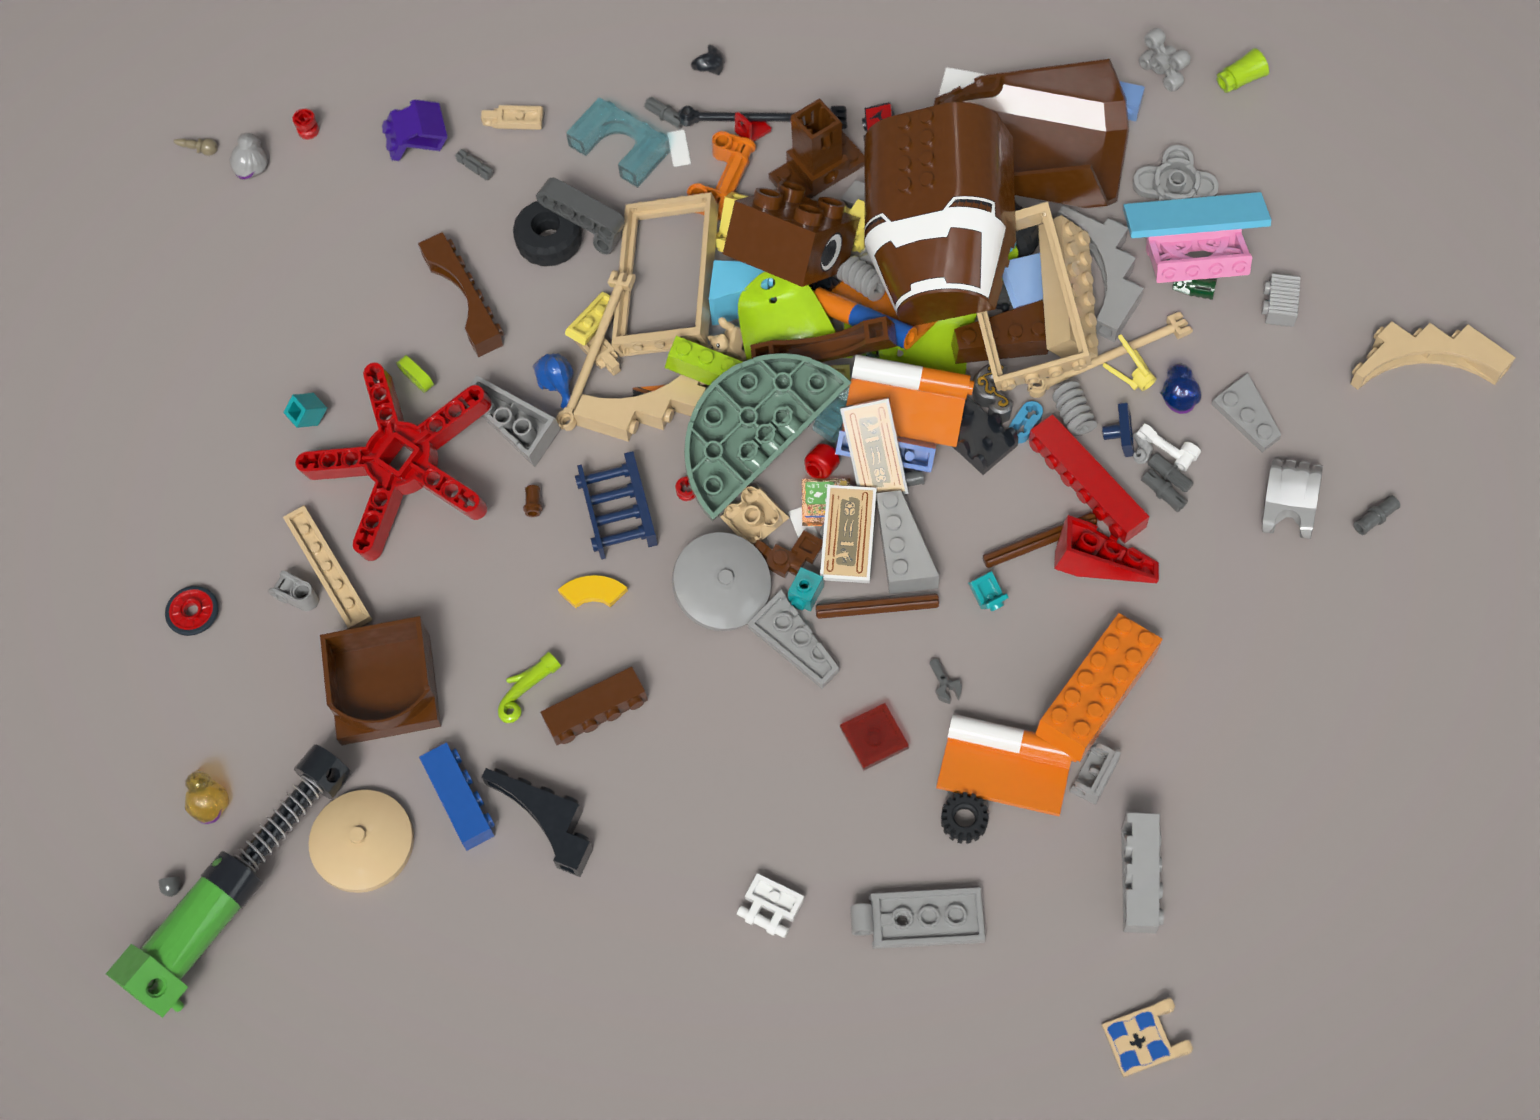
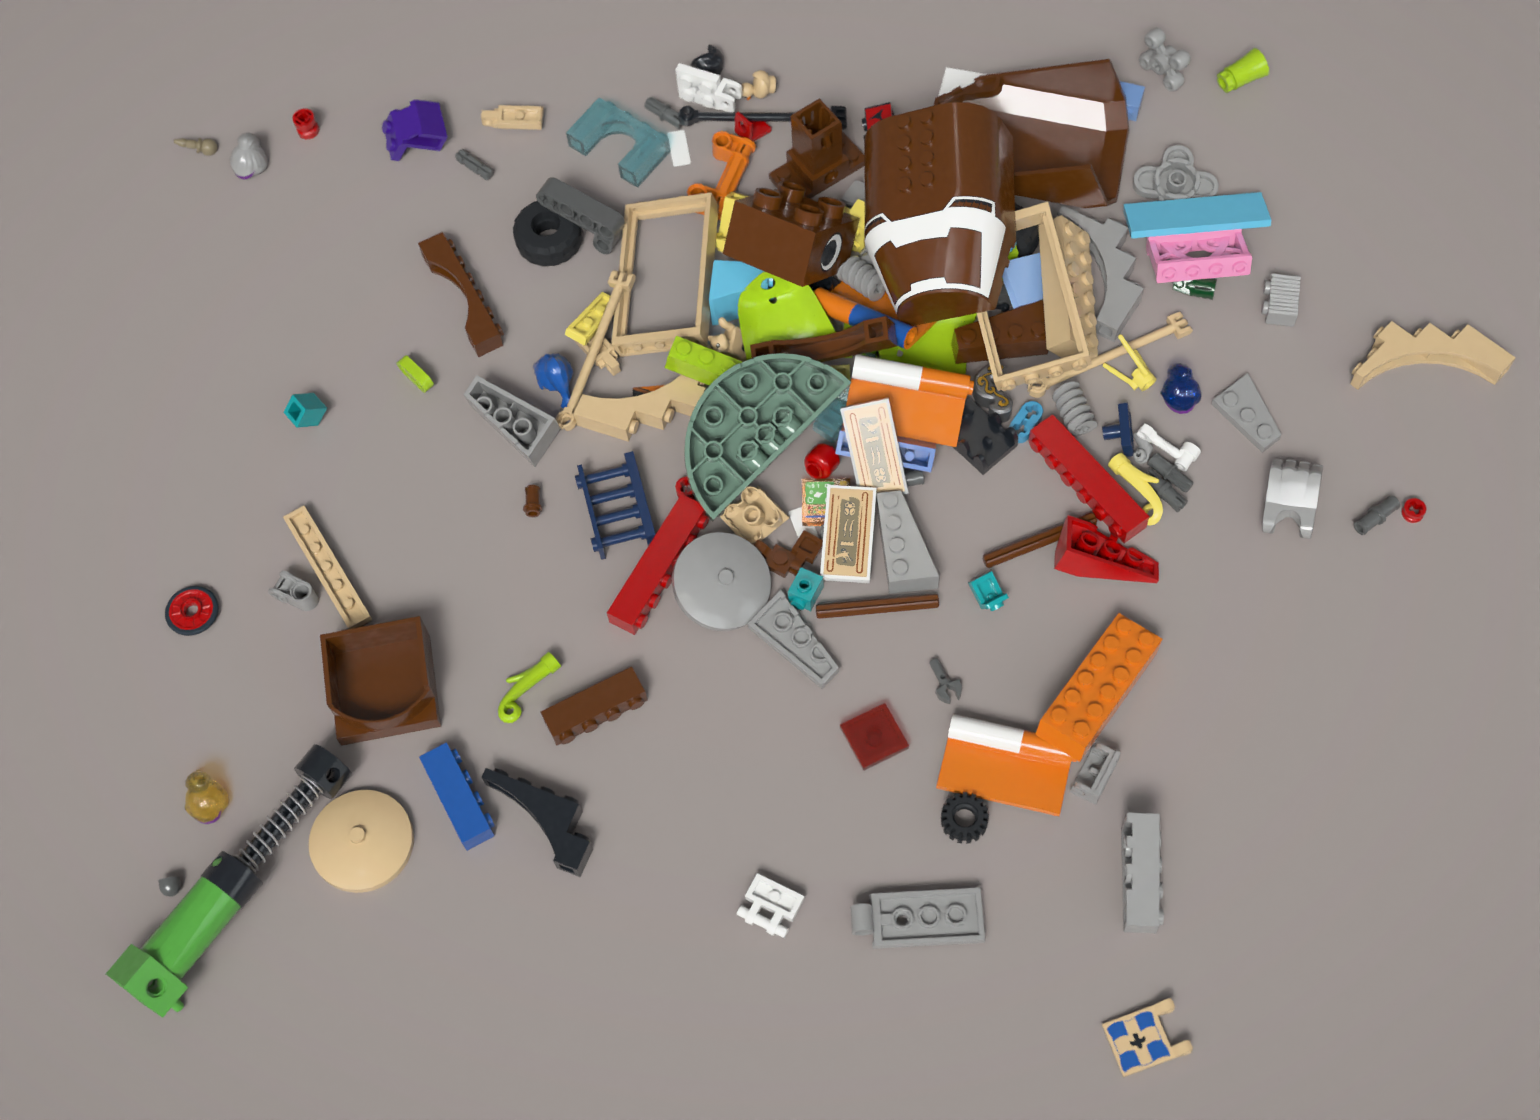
red beam [295,362,492,561] -> none
yellow tile [558,575,628,608] -> none
none -> red brick [607,494,709,635]
none -> white plate [676,63,743,112]
none -> tan animal [741,70,776,100]
none -> light yellow plant [1108,453,1163,525]
none -> red bush [1401,498,1427,523]

